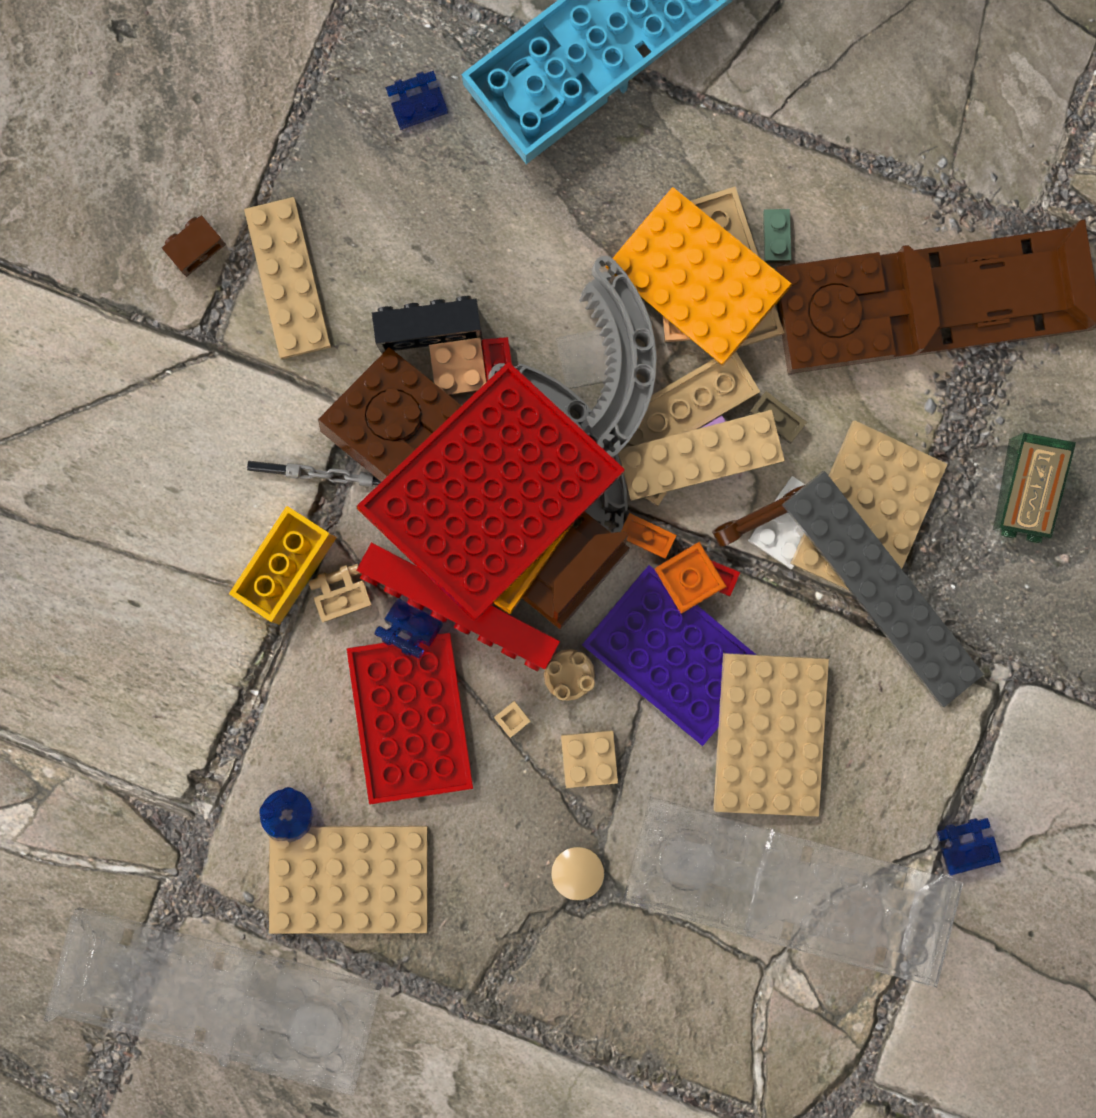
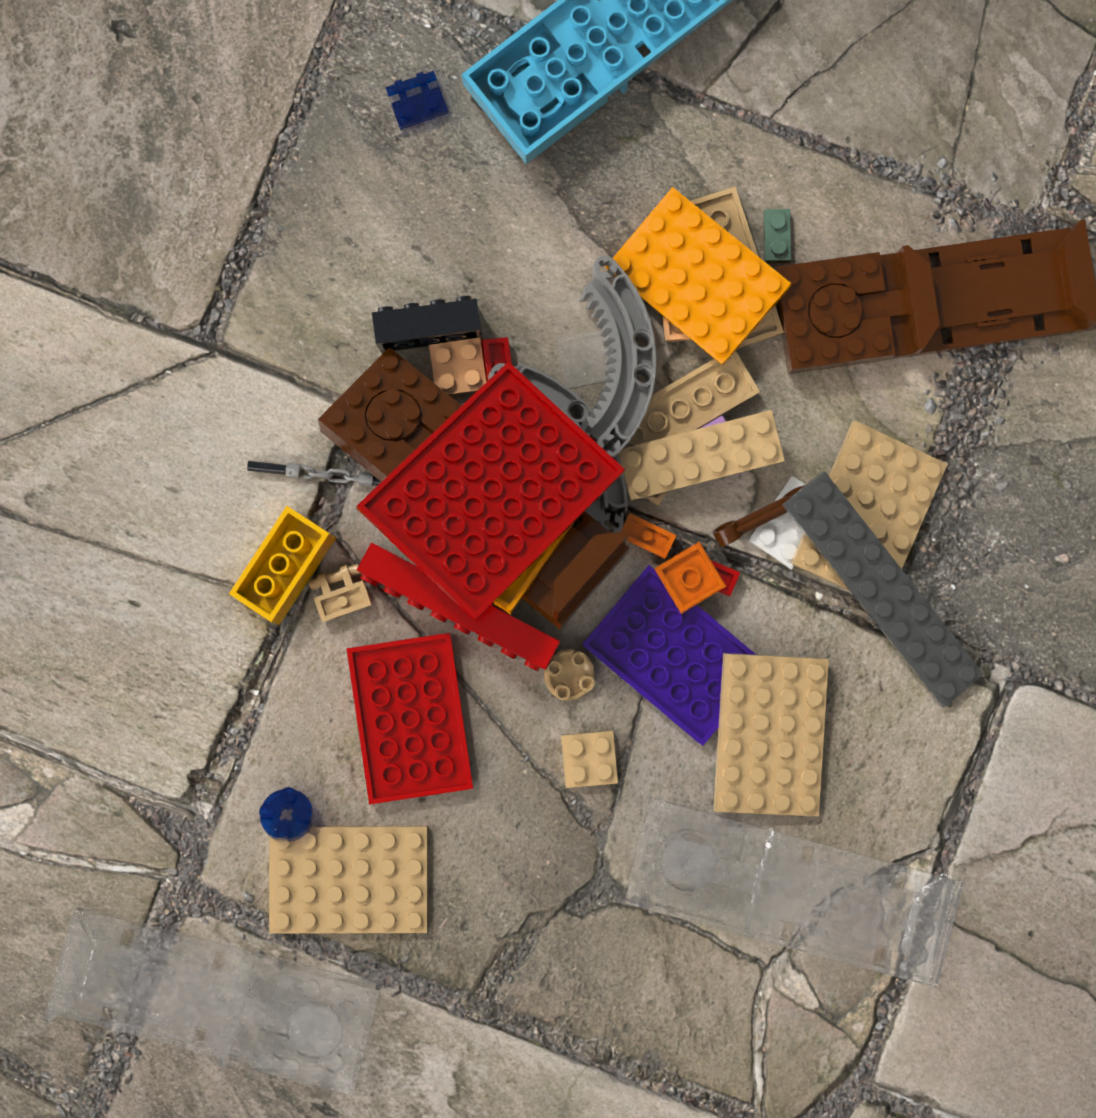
reddish brown brick [162,215,226,277] -> none
tan plate [244,197,331,360] -> none
clear blue plate [374,598,443,659] -> none
tan plate [494,701,531,738] -> none
tan dish [552,847,604,900] -> none
dark tan plate [749,391,807,444] -> none
clear blue plate [936,818,1001,876] -> none
slope [993,432,1076,543] -> none

